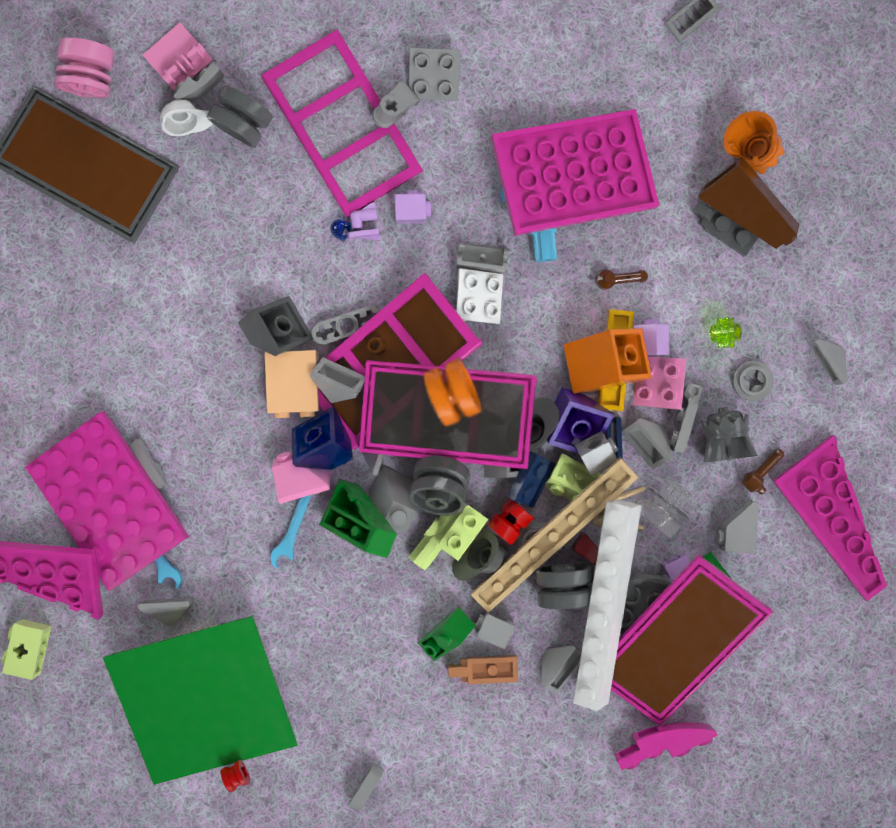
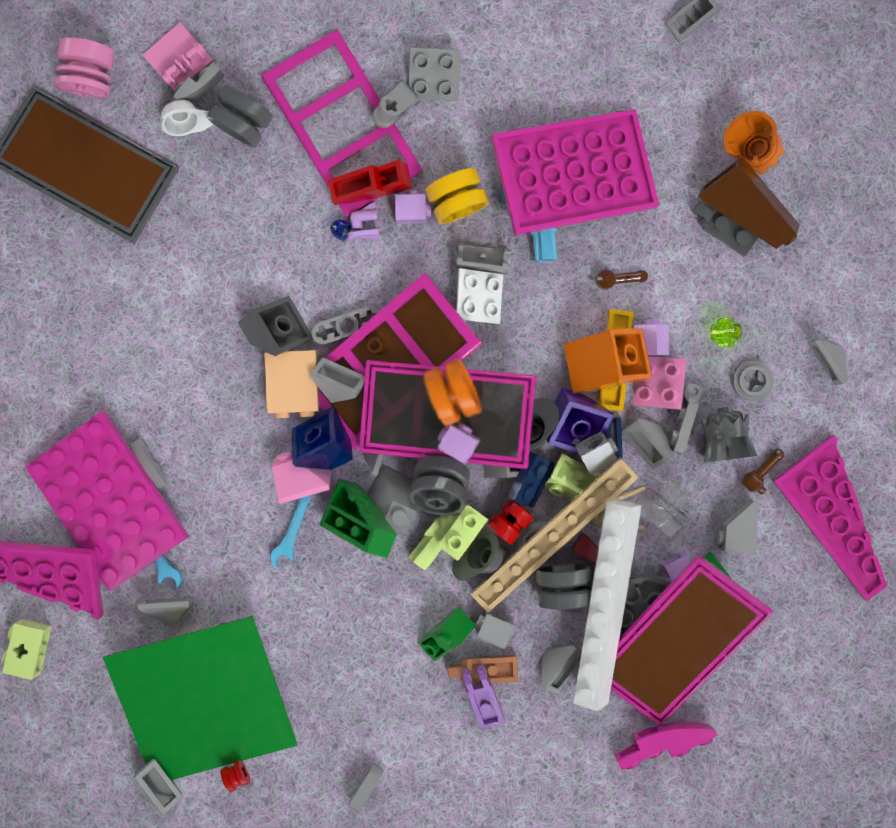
none -> light grey slope [133,759,183,815]
none -> red slope [328,159,412,205]
none -> yellow wheel [425,168,490,225]
none -> lavender brick [437,422,481,464]
none -> medium lavender hinge [462,664,505,729]

